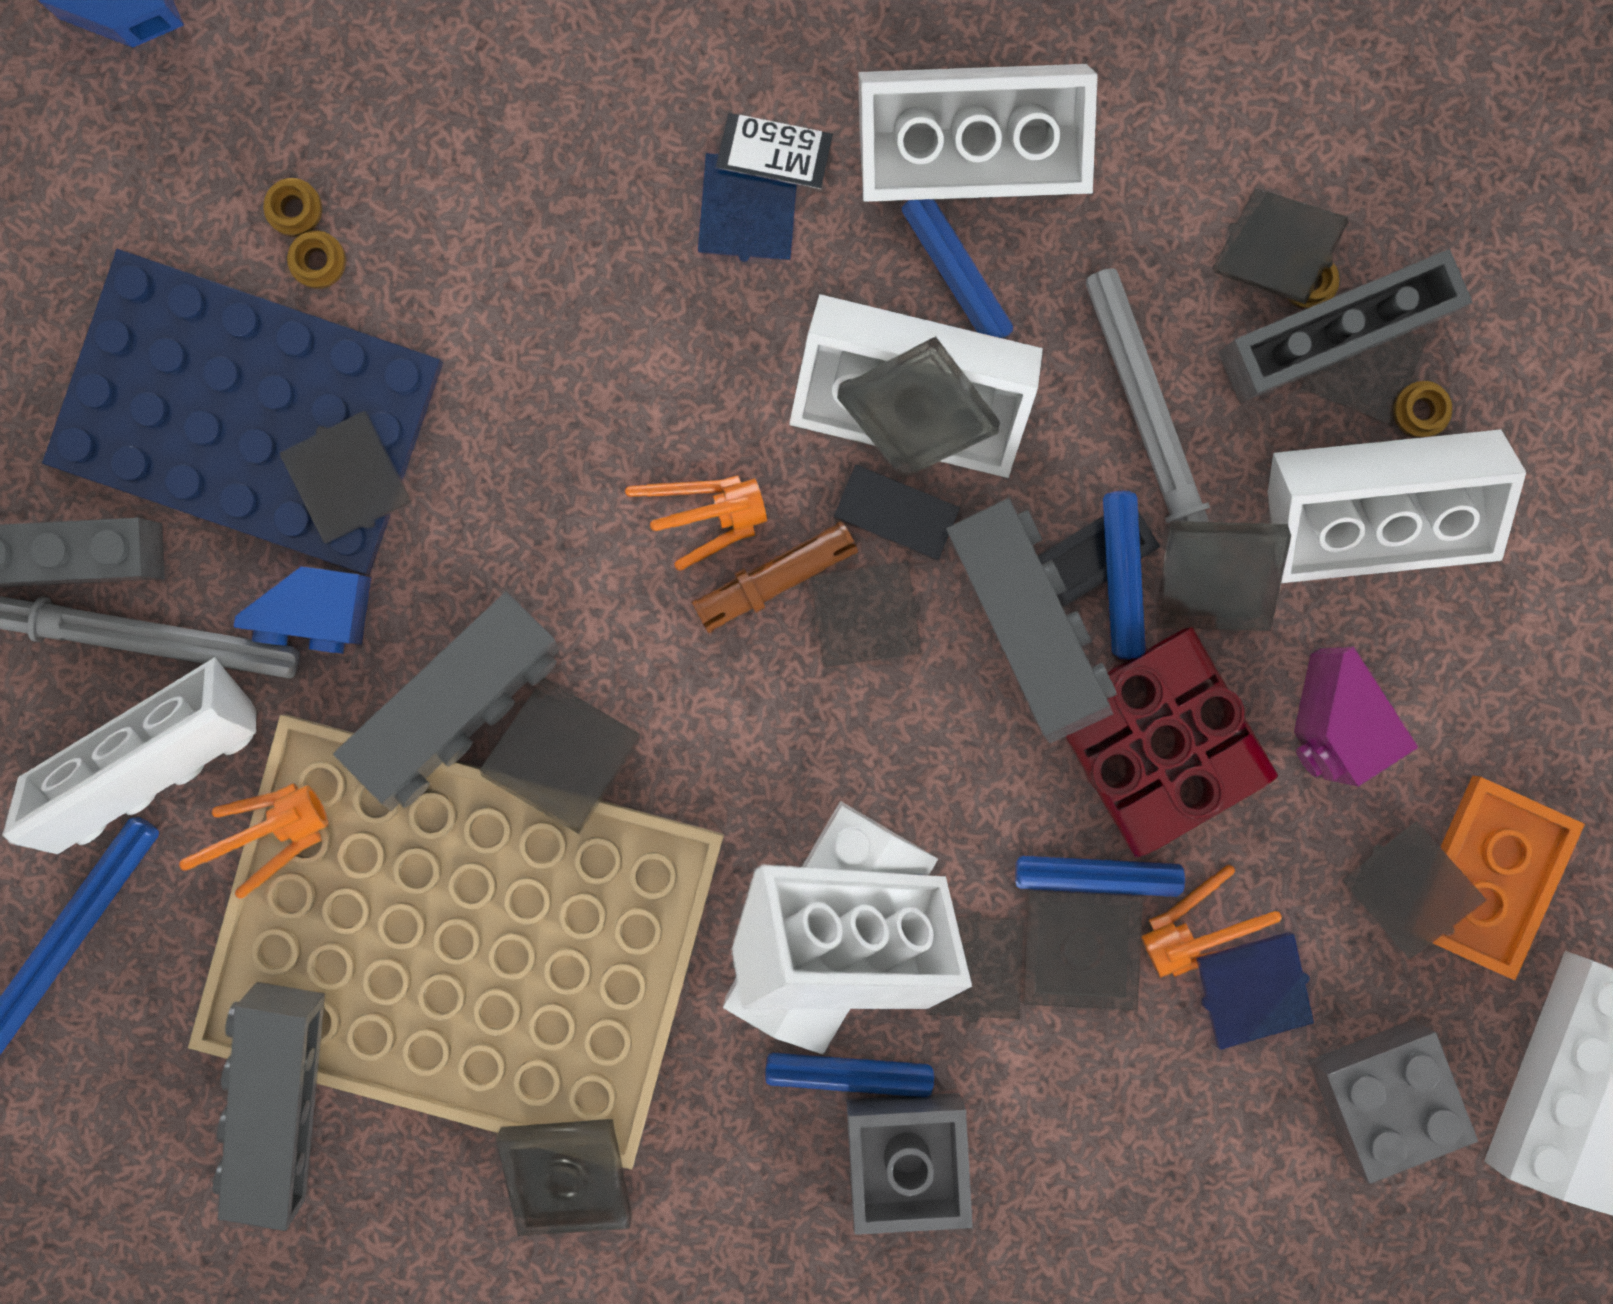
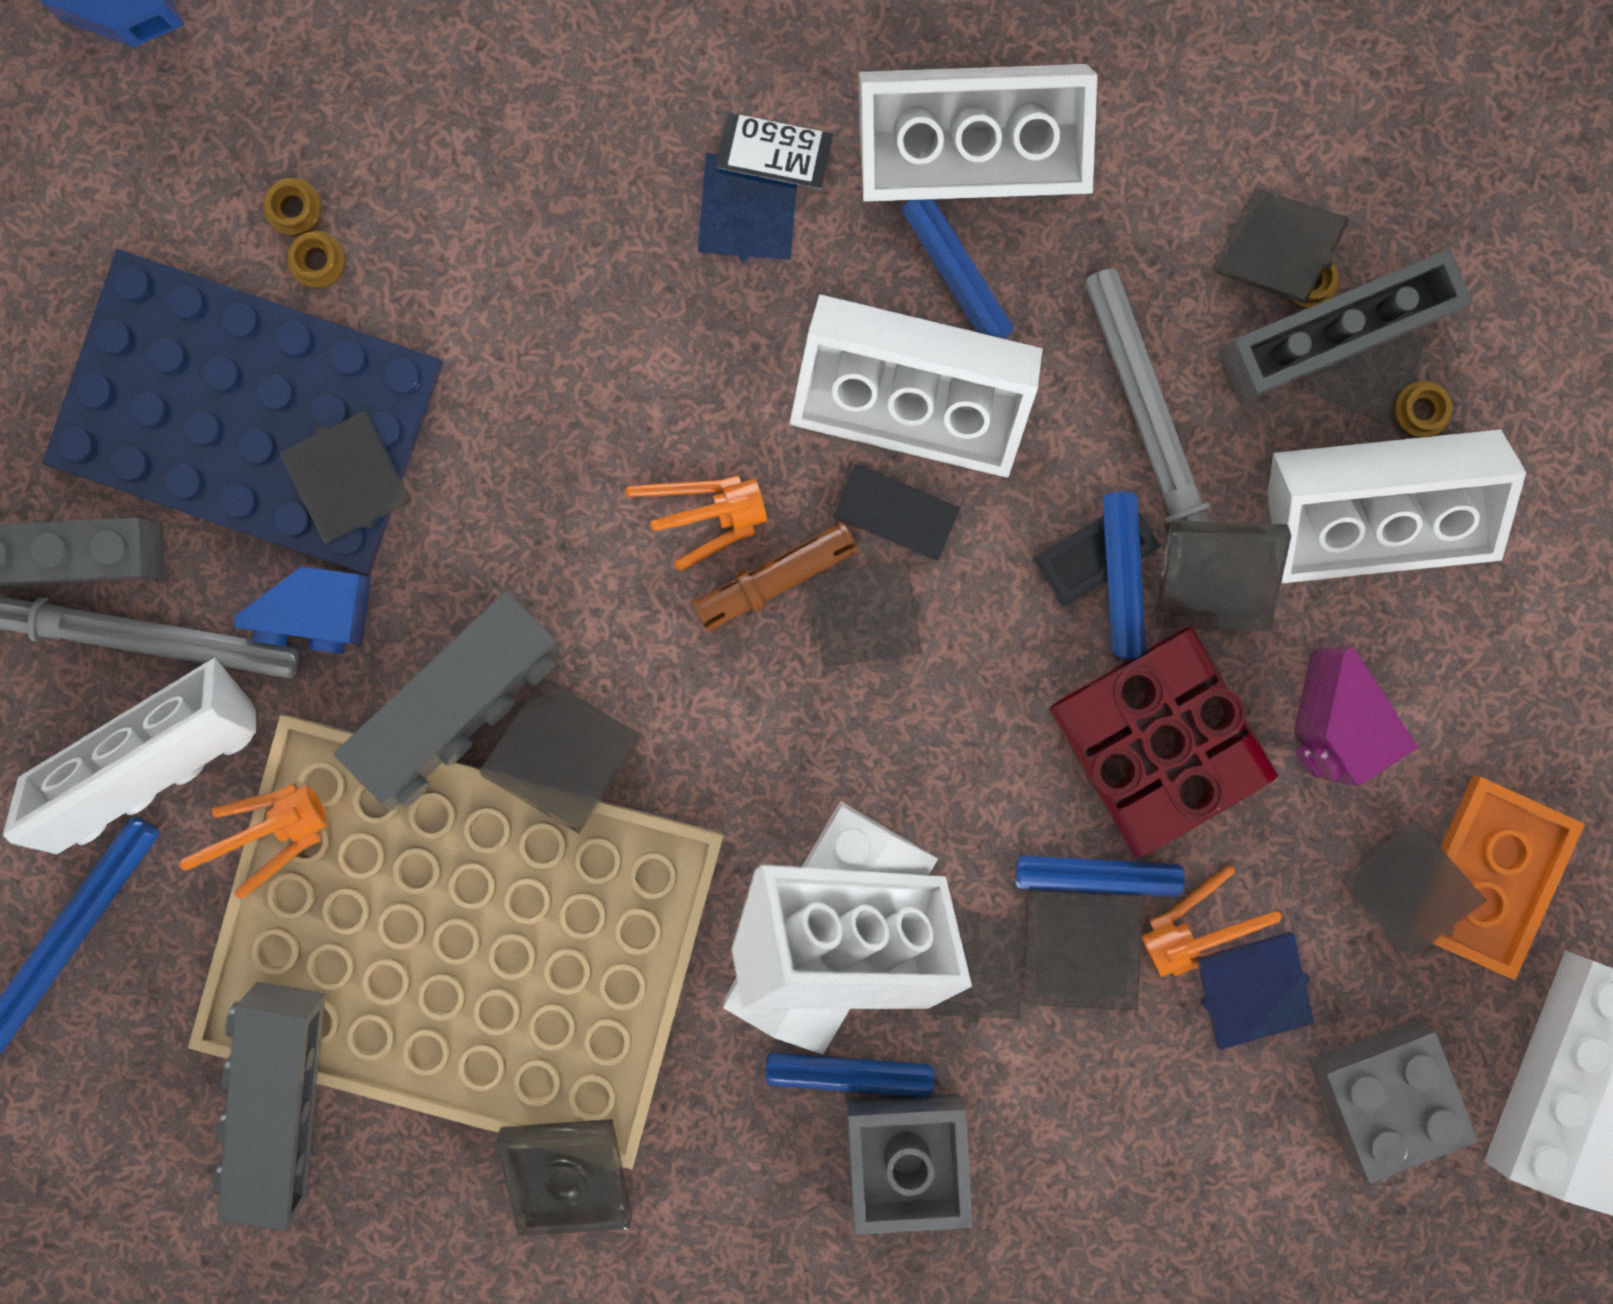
clear smoke tile [837,336,1000,479] -> none
dark grey brick [946,498,1117,744] -> none

